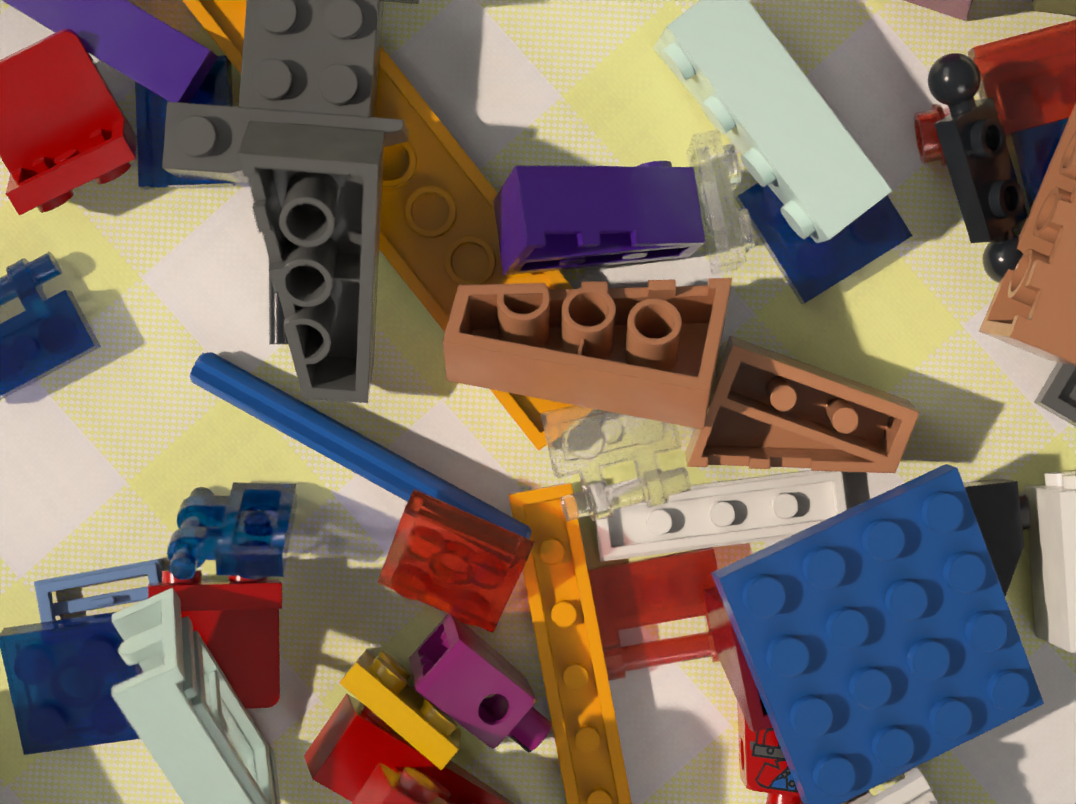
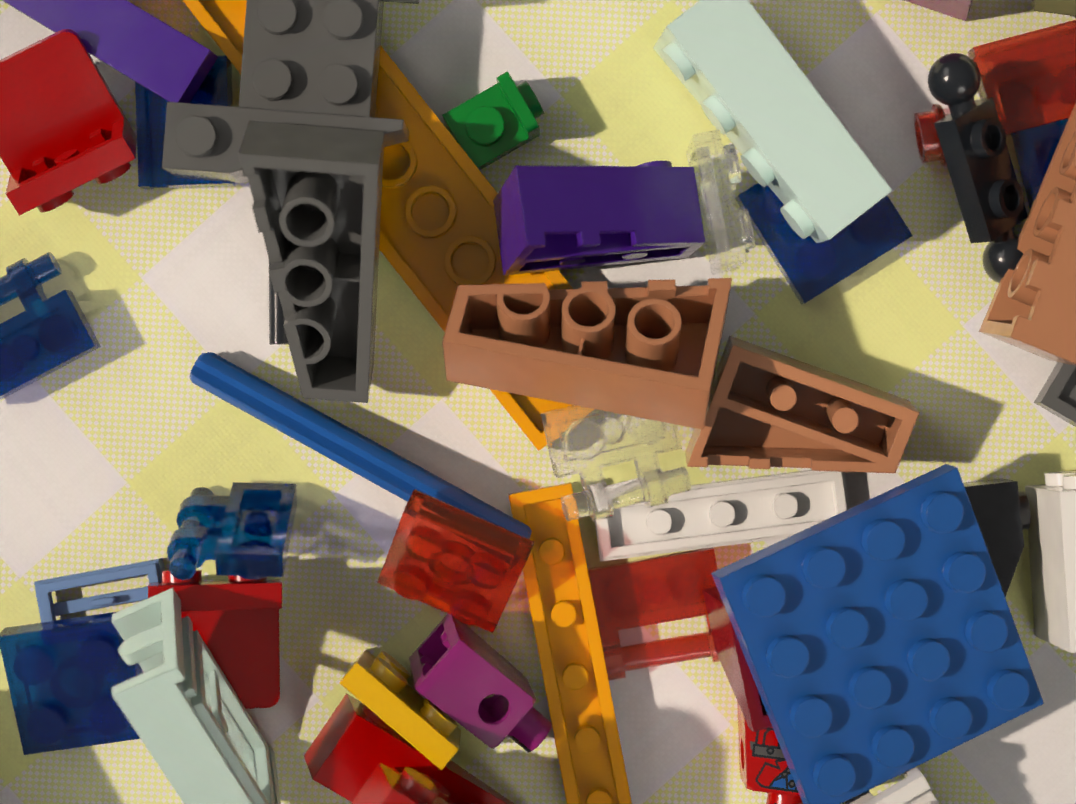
none -> green bracket [442,71,544,170]

